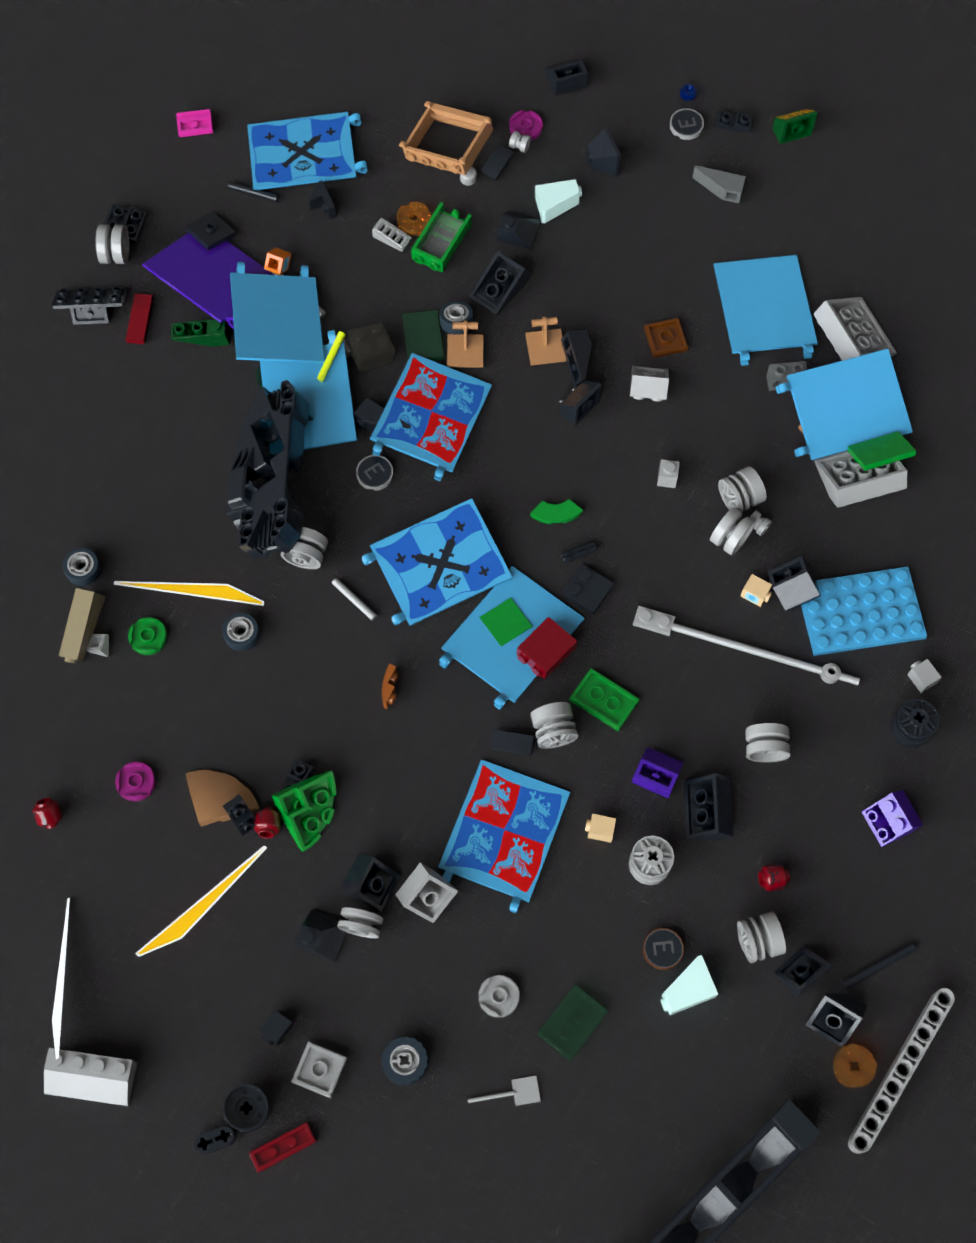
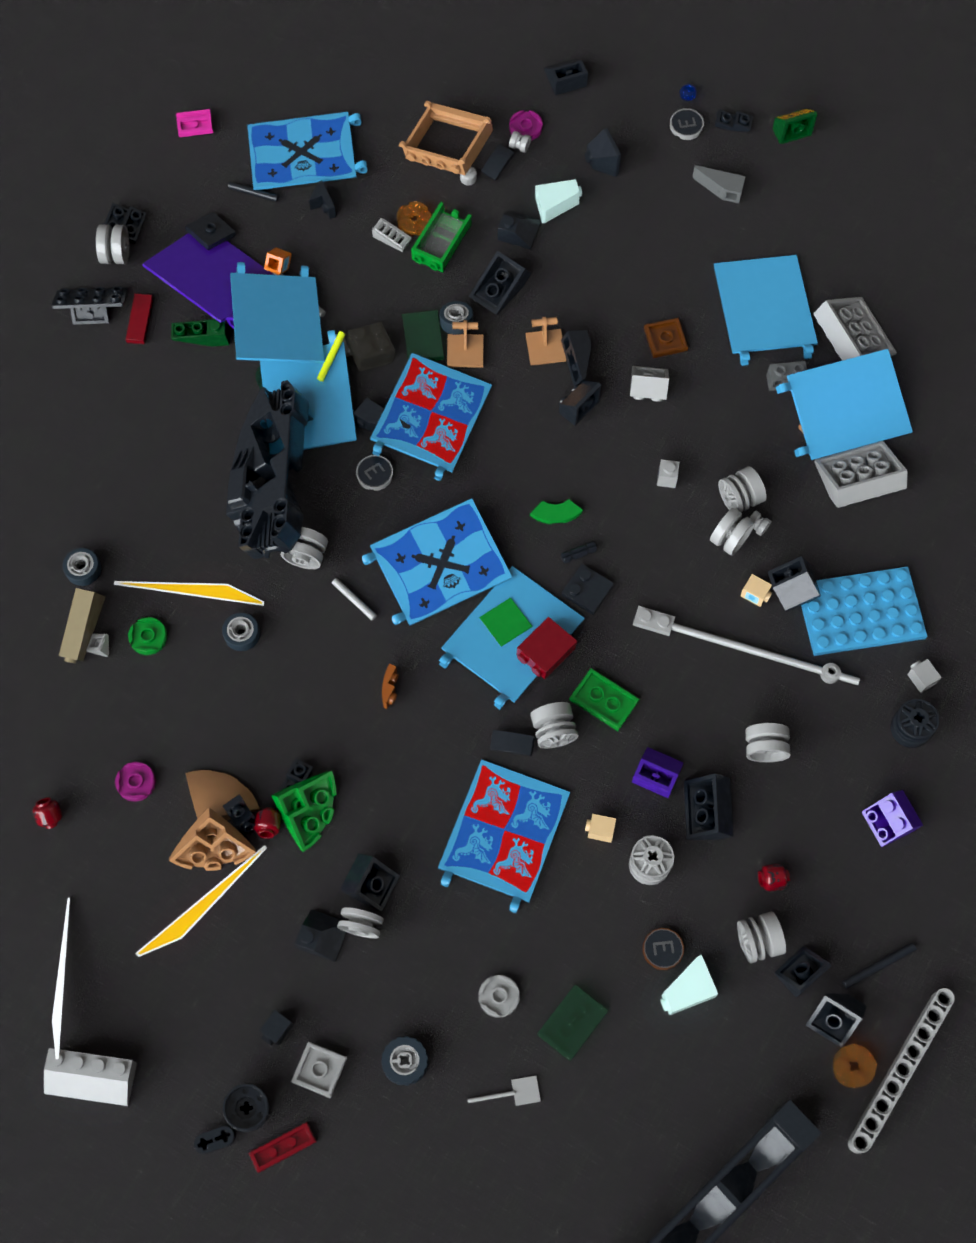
light grey slope [396,863,458,923] -> none
green tile [848,431,916,471] -> none
none -> medium nougat brick [169,808,256,871]

